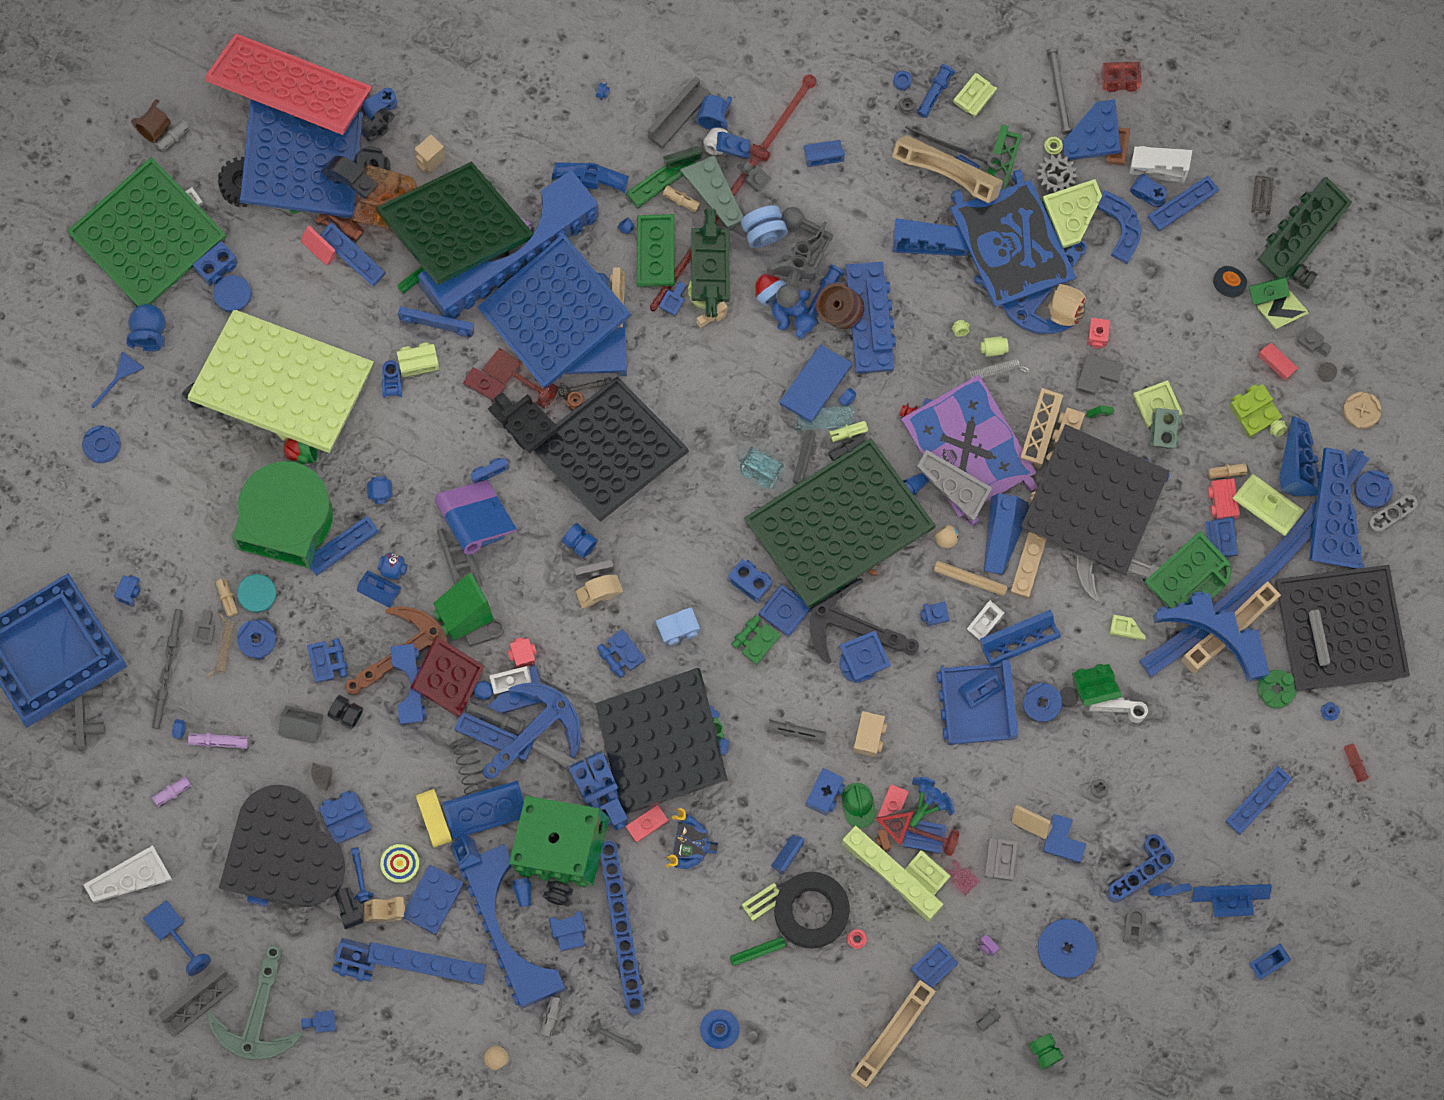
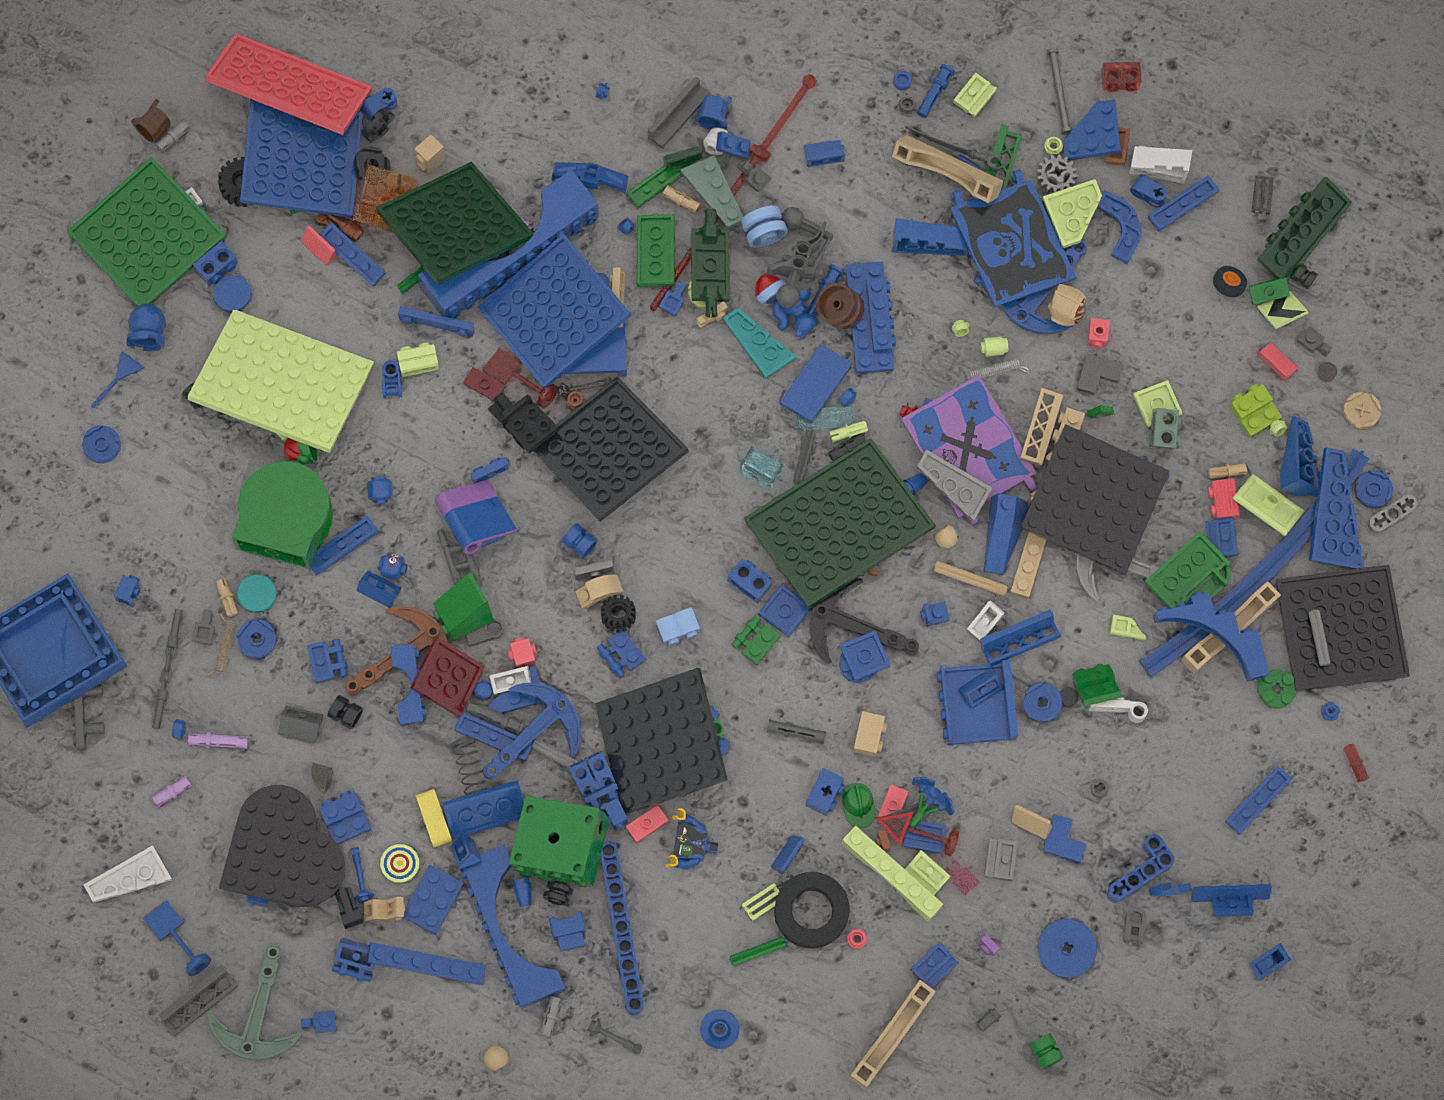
black arch [321,156,378,200] -> none
none -> black tyre [601,595,636,632]
none -> teal wing [722,308,797,379]

